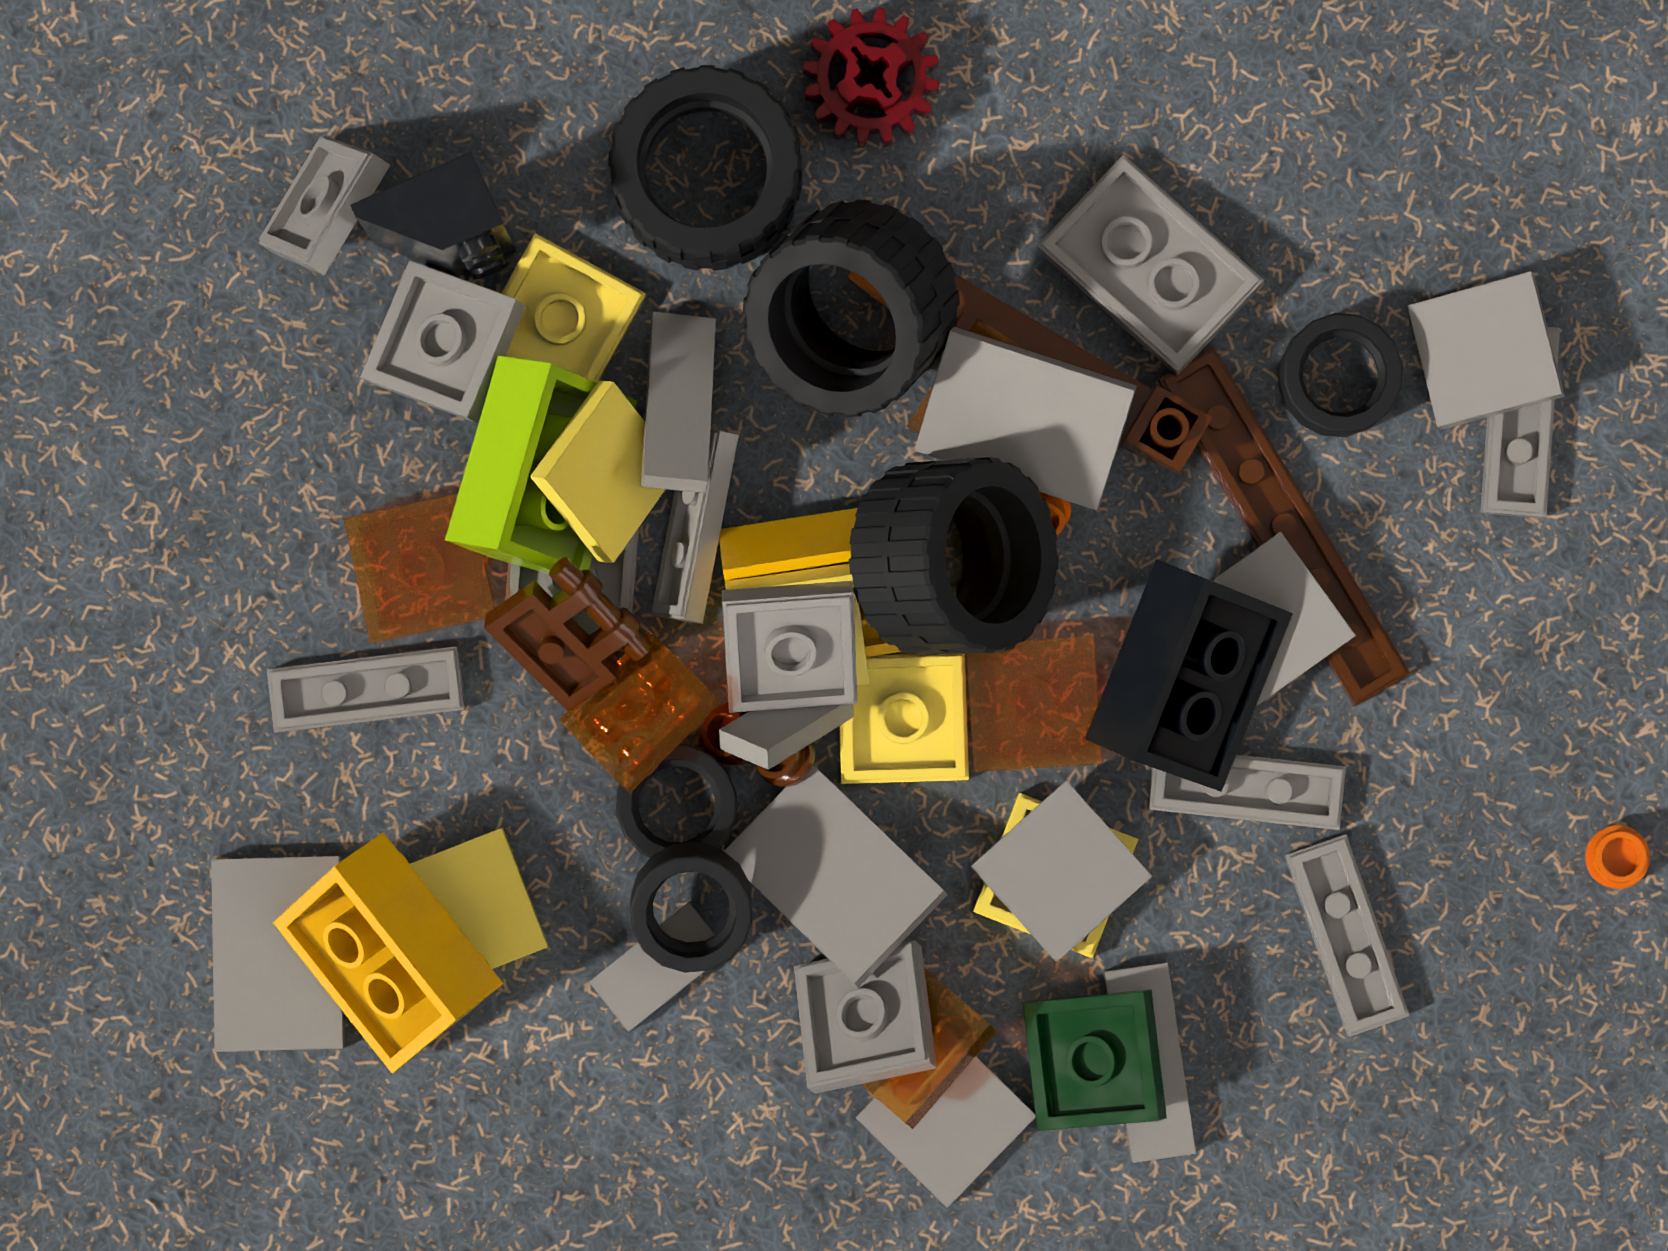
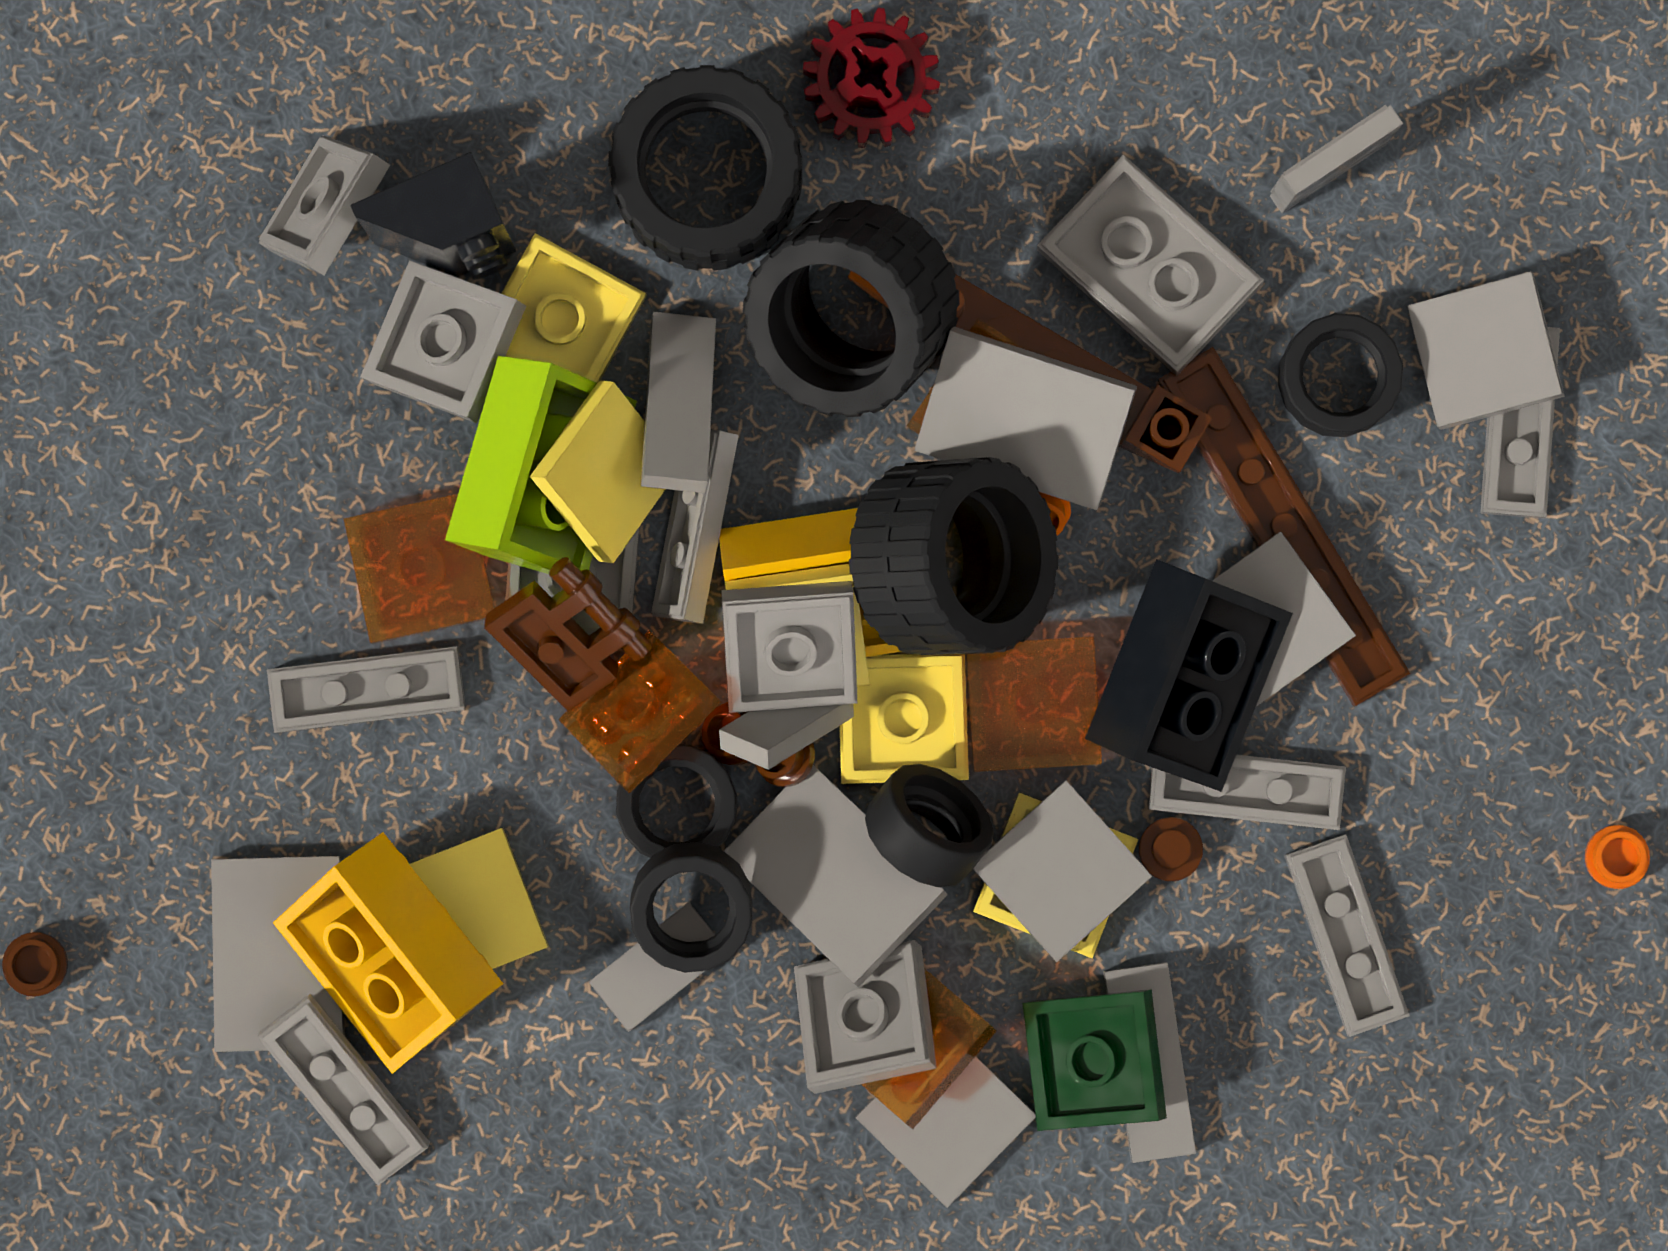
none -> reddish brown plate [2,932,68,997]
none -> light grey tile [258,994,430,1186]
none -> black tyre [865,764,994,887]
none -> reddish brown plate [1139,817,1203,881]
none -> light grey tile [1270,105,1403,214]

